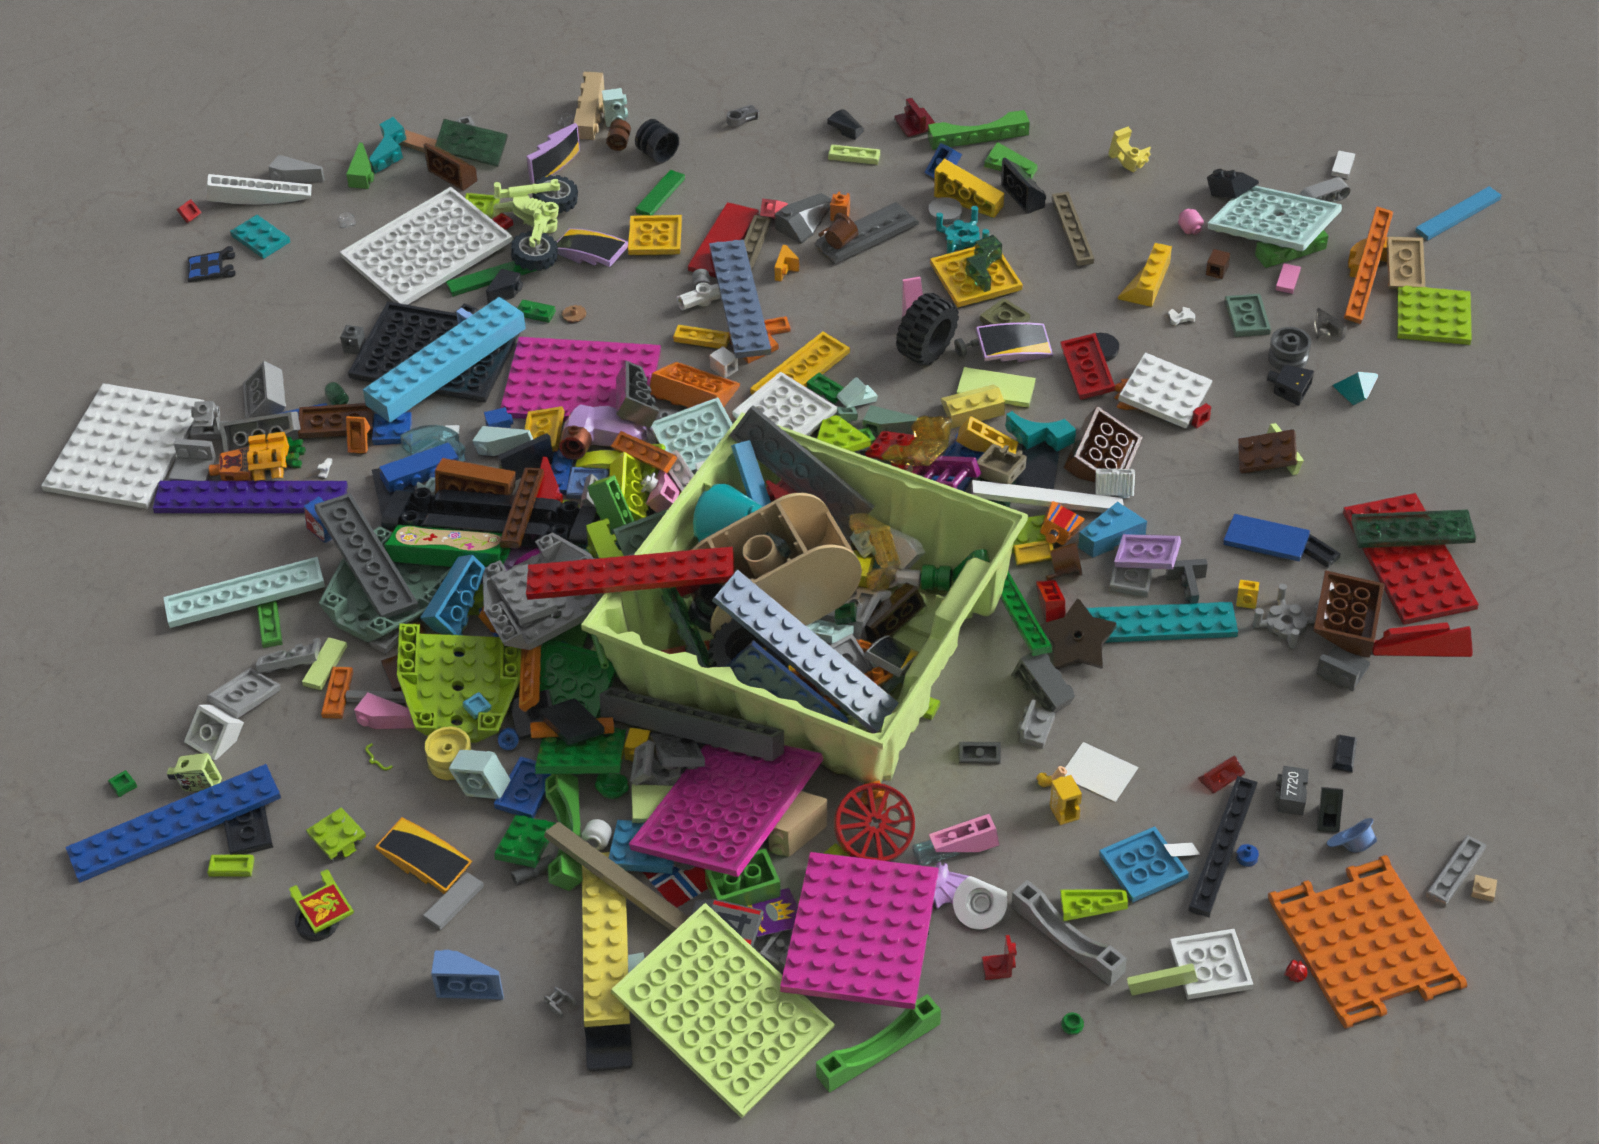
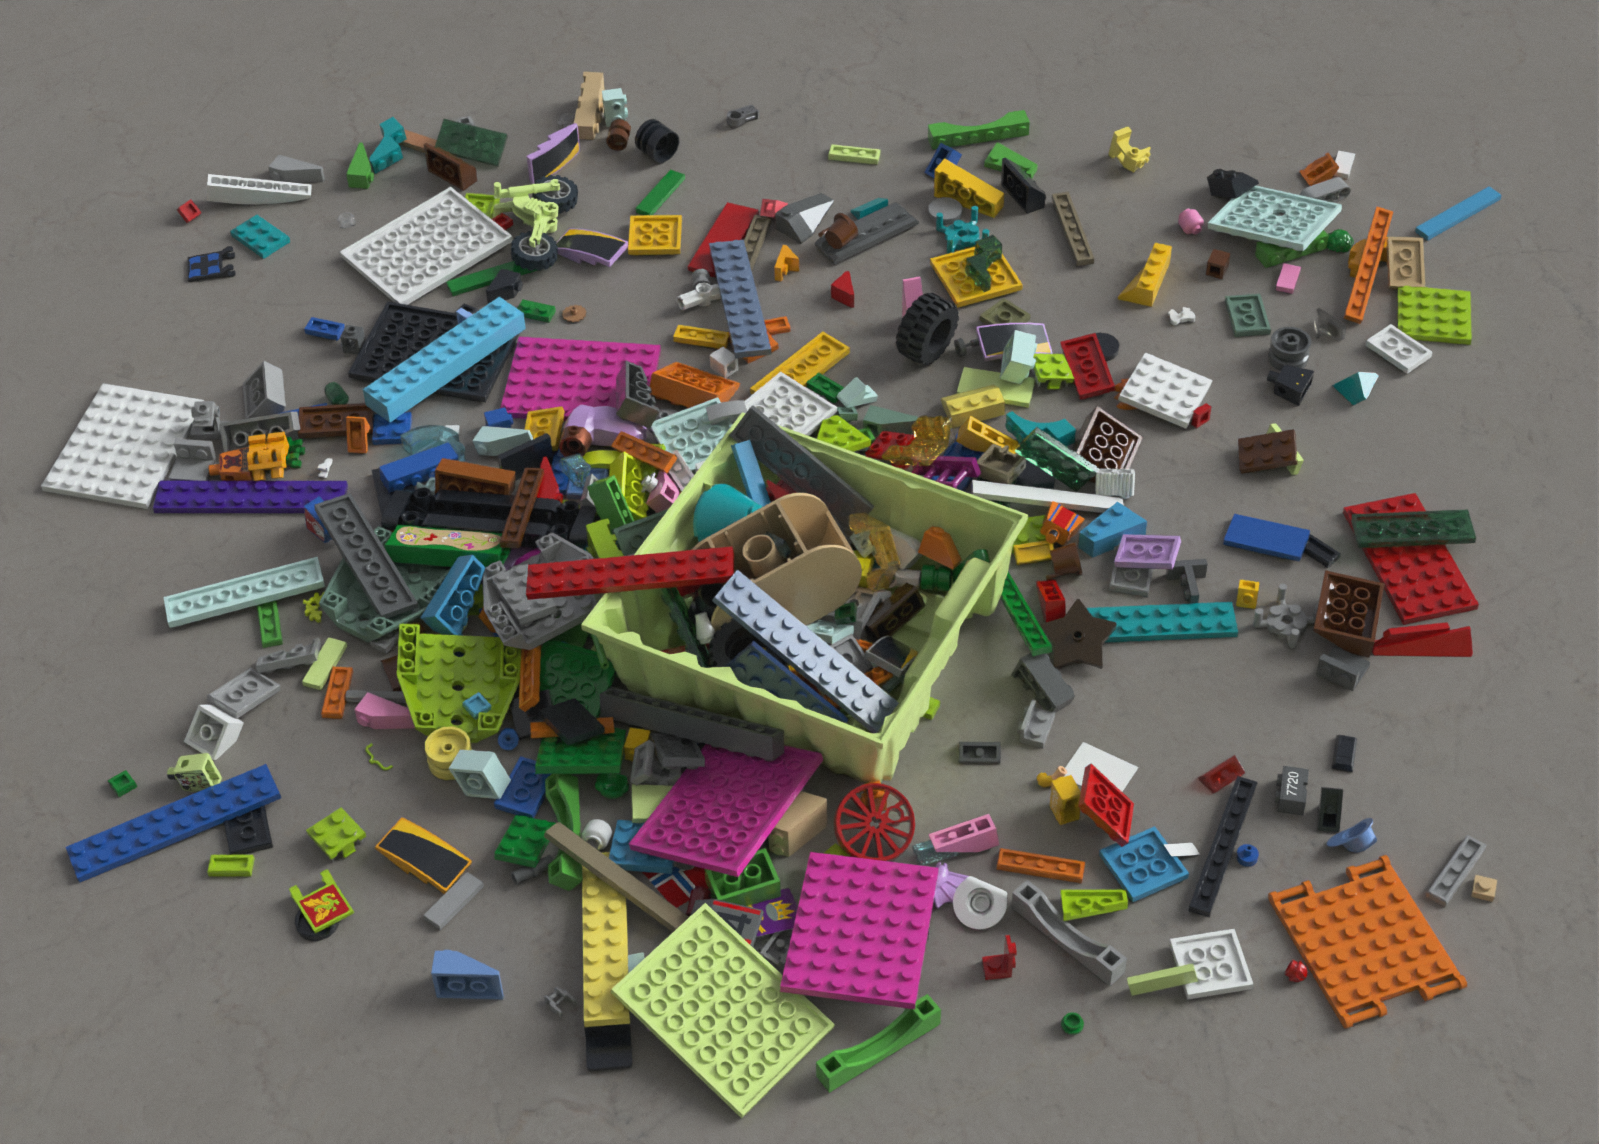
black slope [827,109,864,140] -> none
orange brick [830,192,850,221] -> none
dark red bracket [894,98,935,137] -> none
none -> neon yellow animal [303,592,324,623]
none -> blue plate [304,317,345,341]
none -> clear light blue piece [559,453,591,487]
none -> dark red cone [685,886,711,917]
none -> white cone [695,612,715,644]
none -> light grey slope [706,400,747,425]
none -> red slope [831,271,854,308]
none -> teal slope [850,198,888,220]
none -> orange slope [918,526,962,569]
none -> orange tile [996,848,1085,884]
none -> light aqua brick [1000,330,1037,385]
none -> clear green plate [1015,427,1099,492]
none -> lime piece [1031,353,1074,390]
none -> red plate [1078,763,1134,847]
none -> orange slope [1300,153,1339,186]
none -> green hair [1327,229,1354,253]
none -> white plate [1366,324,1432,374]

